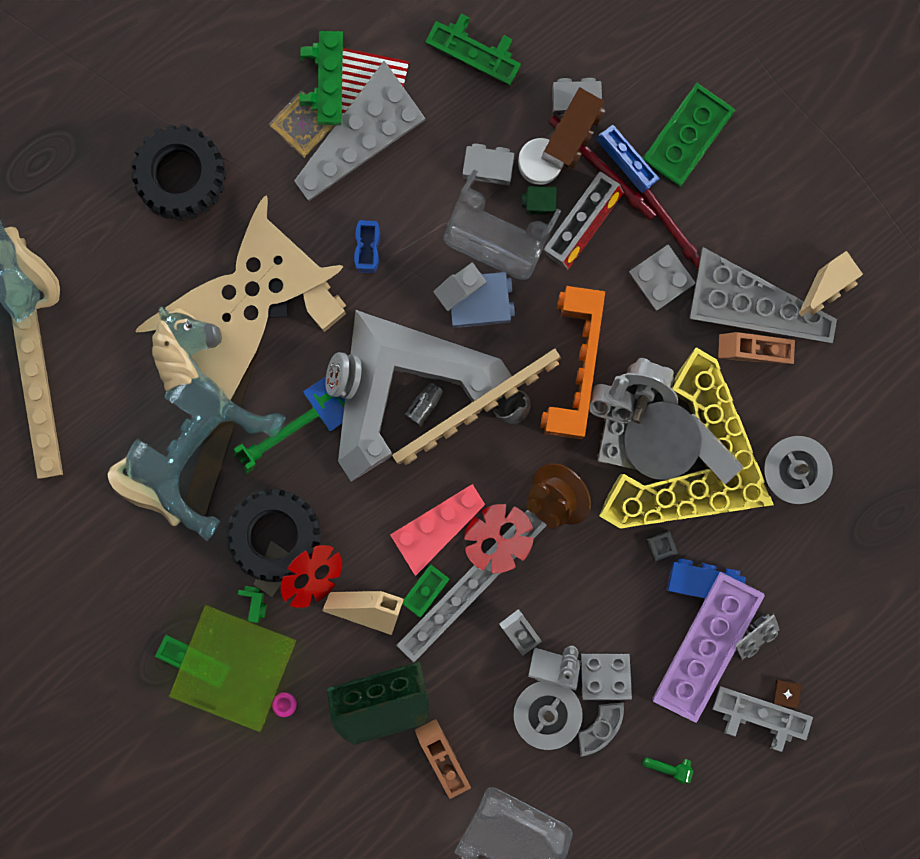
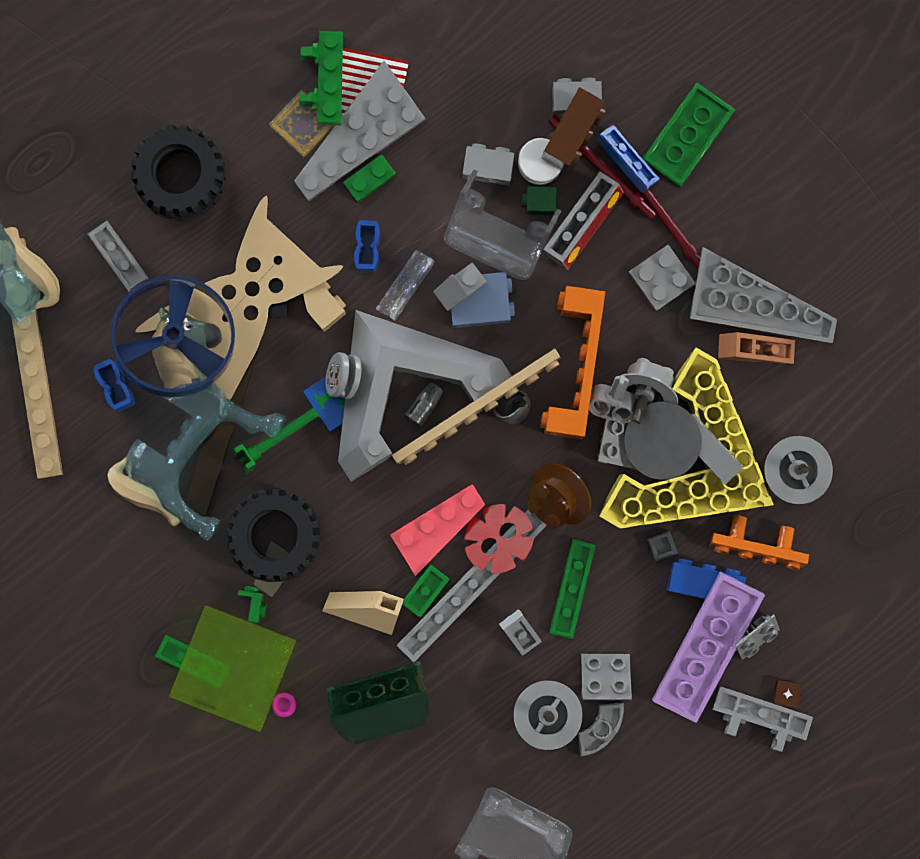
red piece [281,545,342,608] -> none
nougat slope [415,719,471,799] -> none
green hinge [425,14,521,86] -> none
light grey hinge [528,646,581,690] -> none
green piece [642,757,694,784] -> none
tan slope [799,251,863,317] -> none
none -> light grey tile [88,221,150,292]
none -> blue brick [94,359,135,412]
none -> dark blue piece [111,276,235,397]
none -> green plate [343,154,396,203]
none -> clear plate [376,250,435,321]
none -> green tile [549,539,596,639]
none -> orange plate [708,515,809,570]

